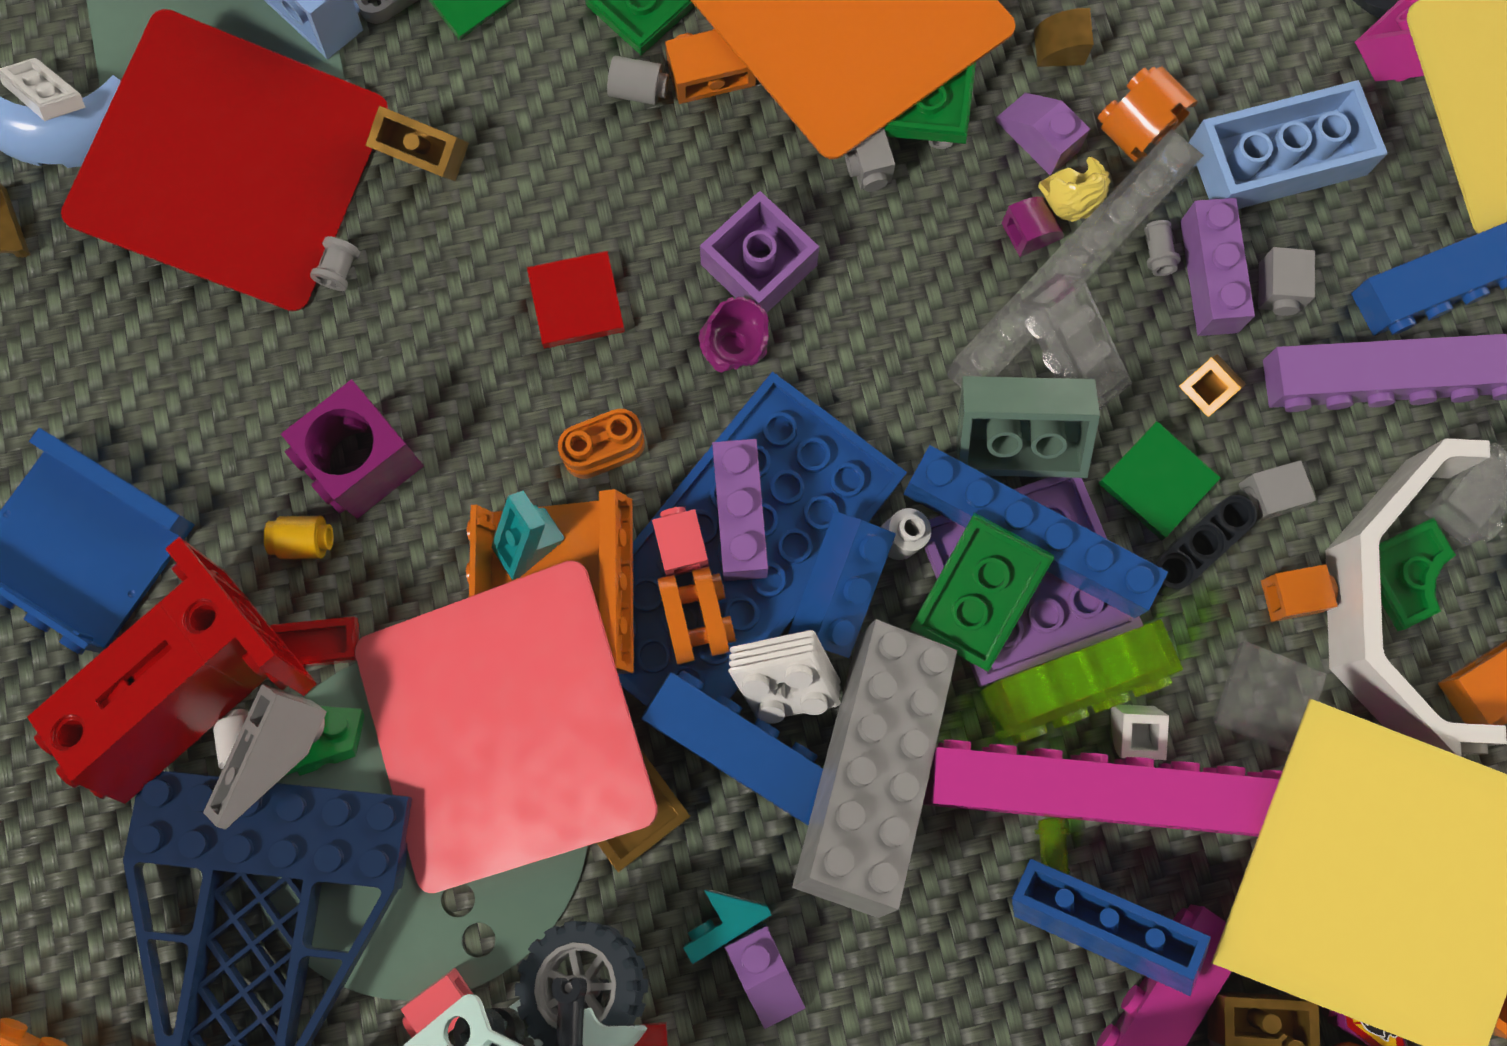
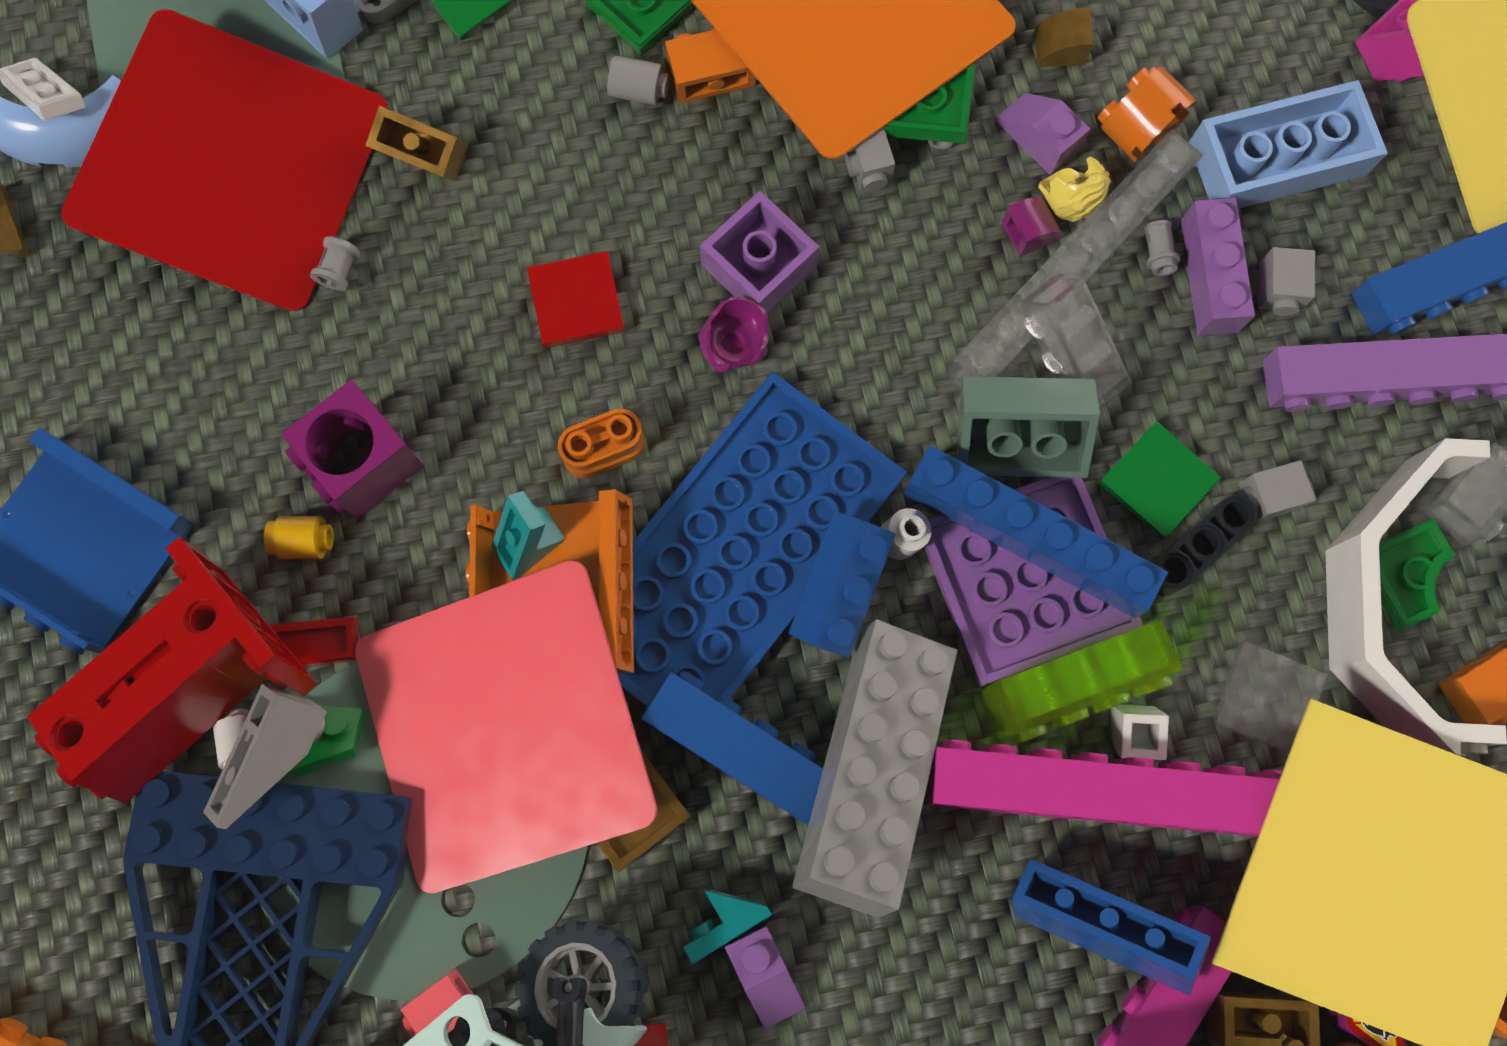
coral brick [652,507,709,576] -> none
orange brick [657,566,736,665] -> none
medium lavender brick [712,439,768,581] -> none
white brick [728,630,841,723] -> none
green tile [910,512,1054,672] -> none
clear neon green pin [1034,818,1071,875] -> none
brick [1179,354,1246,417] -> none
orange brick [1261,564,1338,622] -> none

